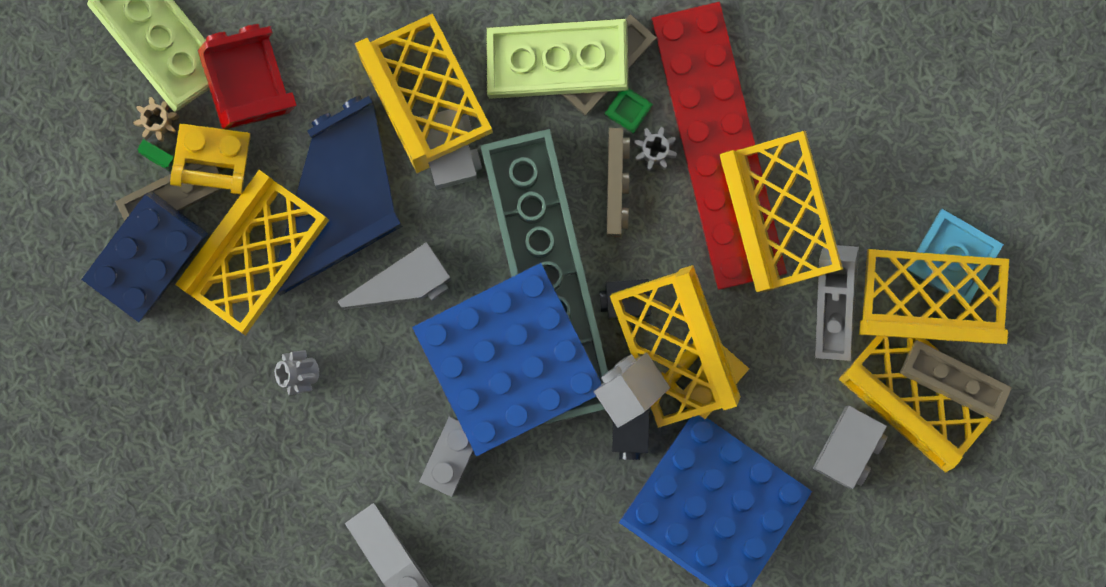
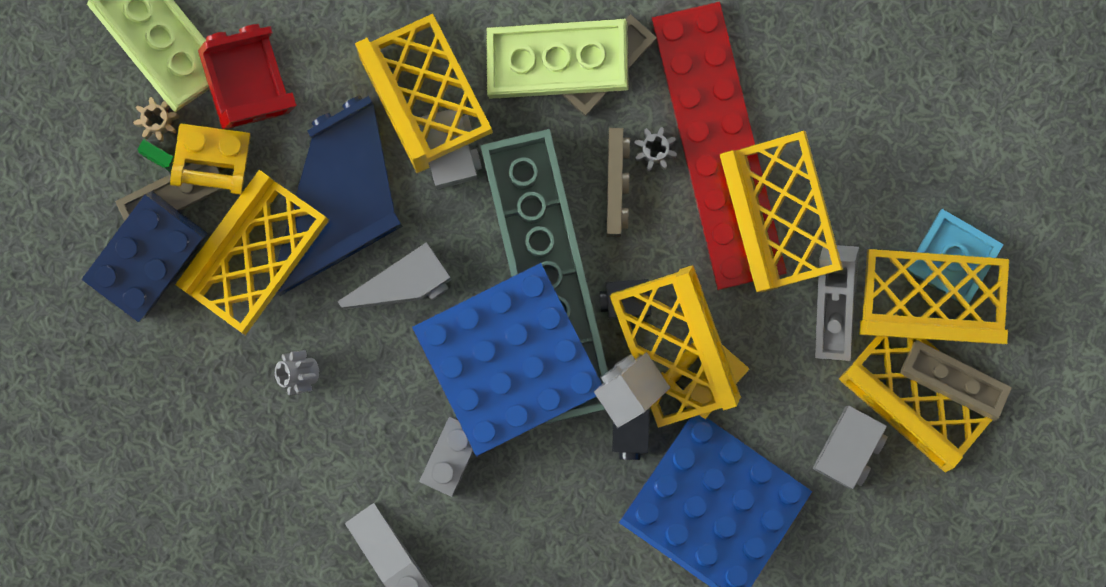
green tile [604,88,653,134] -> none

